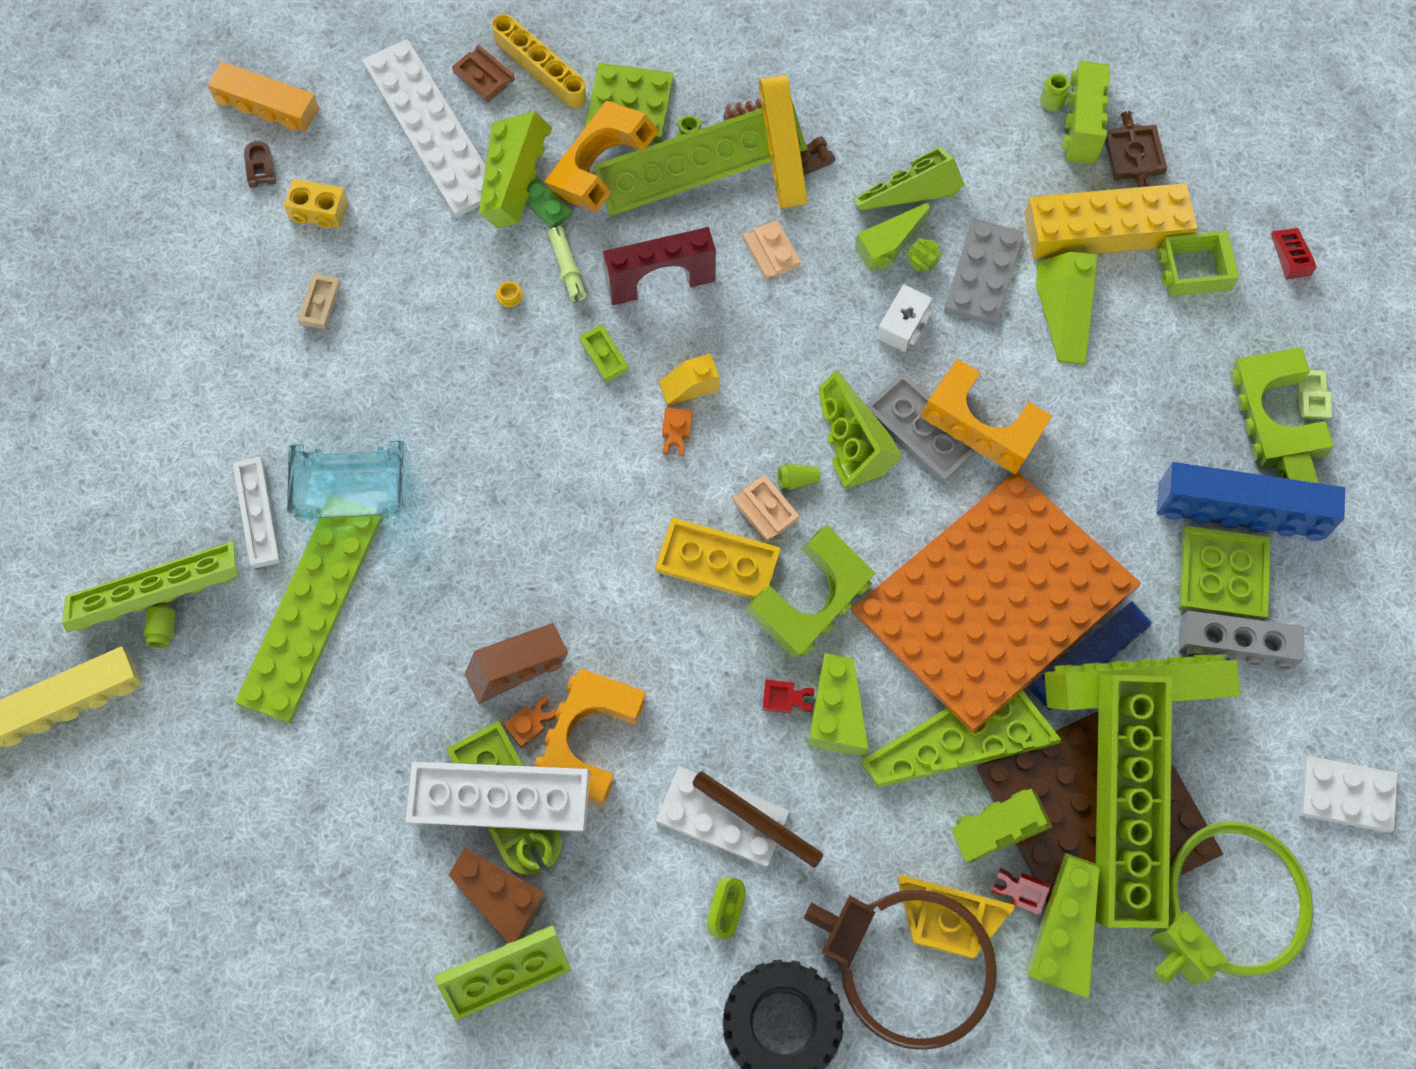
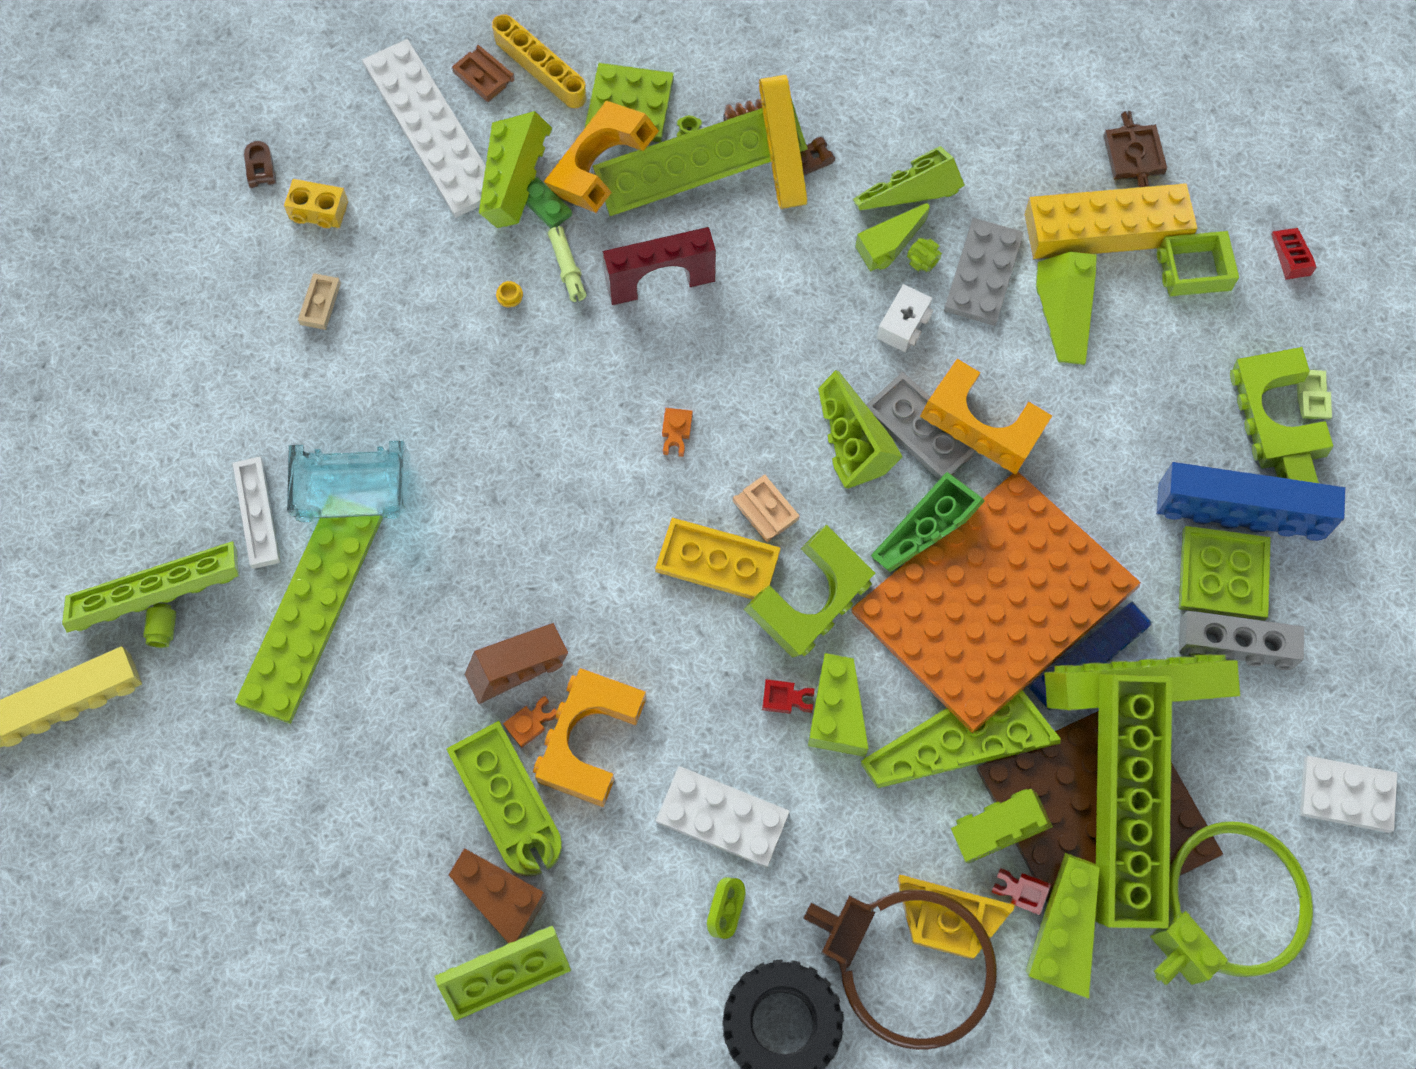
light orange brick [208,61,319,133] -> none
white plate [406,762,591,832] -> none
lime plate [578,324,629,383] -> none
yellow slope [659,353,719,407] -> none
reddish brown axle [692,771,824,868] -> none
light nougat plate [743,220,801,281] -> none
lime cone [777,463,820,491] -> none
lime brick [1040,73,1070,111] -> none
lime wedge [1061,60,1110,165] -> none
none -> bright green wedge [871,472,985,572]

